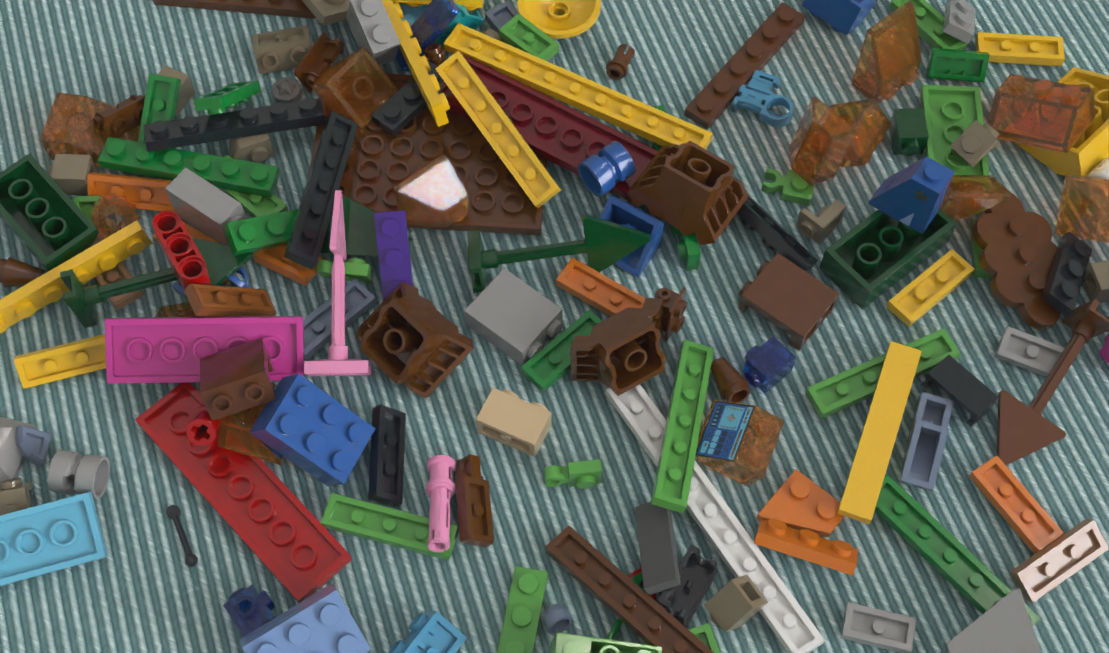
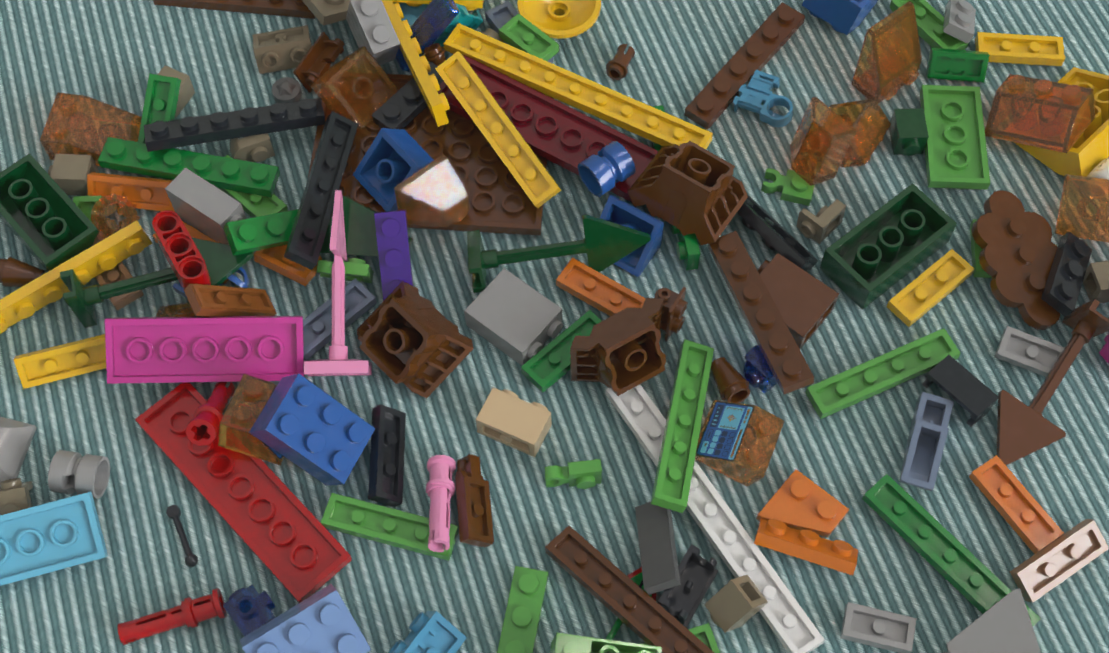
sand blue tile [16,425,52,467] -> none
reddish brown hinge [92,94,145,141] -> none
green plate [193,81,261,115] -> none
reddish brown panel [200,338,276,420] -> none
sand blue hinge [542,604,573,635] -> none
yellow tile [837,341,922,525] -> none
blue slope [869,156,955,234] -> none
clear orange slope [939,175,1011,221] -> none
dark tan bracket [950,120,1001,168] -> none
none -> red pin [117,588,227,645]
none -> blue slope [353,128,441,212]
none -> reddish brown plate [708,231,814,394]

